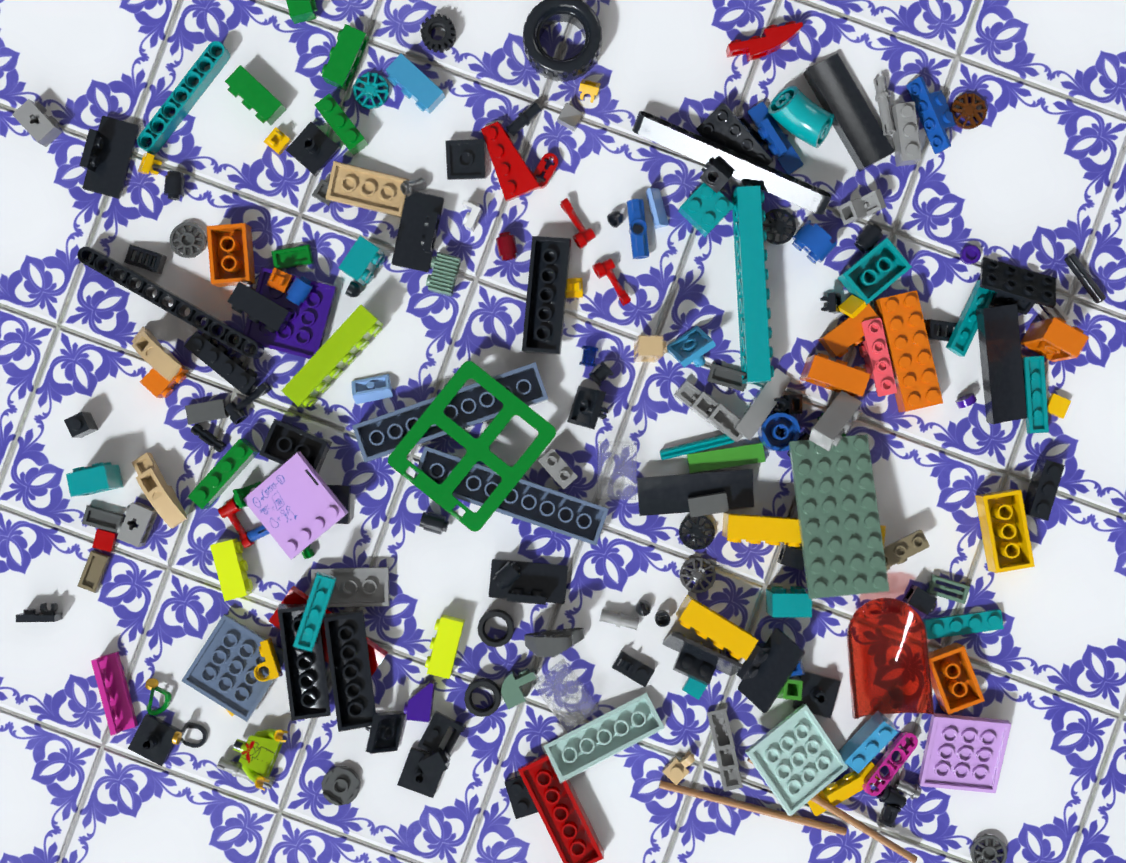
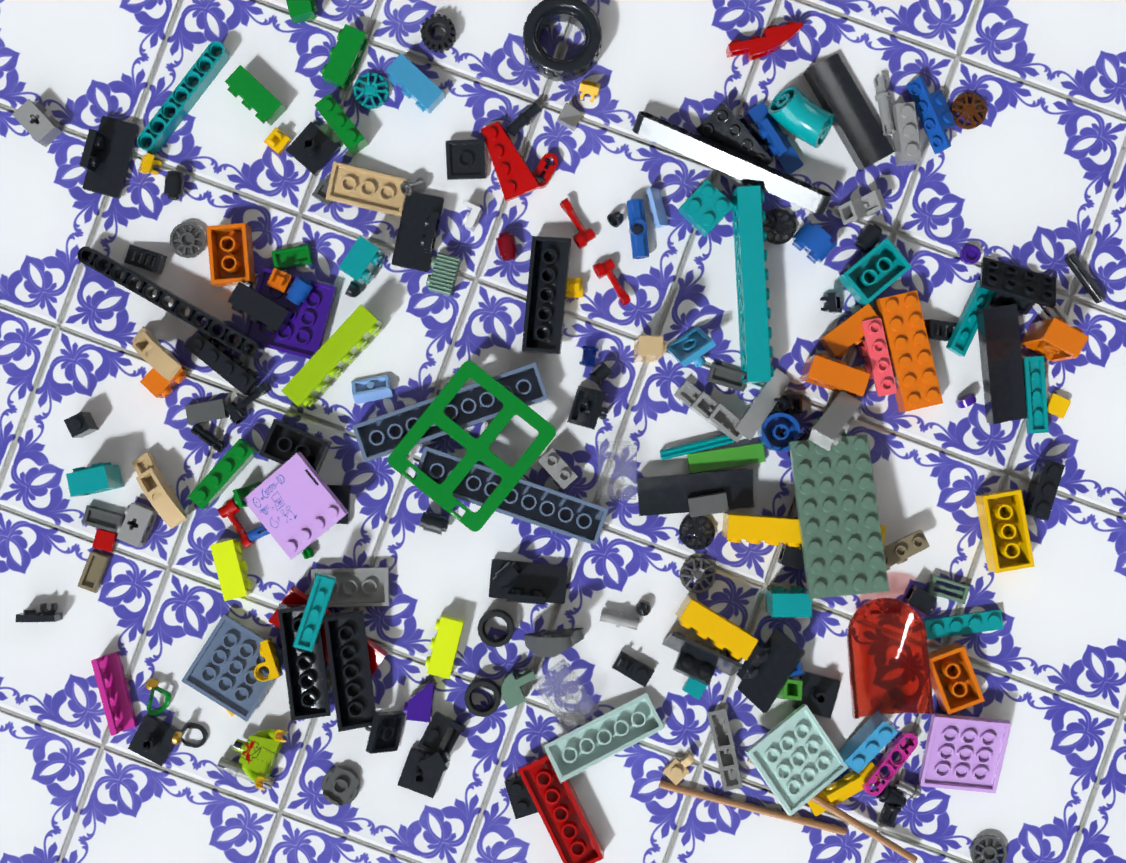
black hinge [654,610,671,627] -> none
black brick [700,158,733,193] -> none
yellow tile [838,295,867,319] -> none

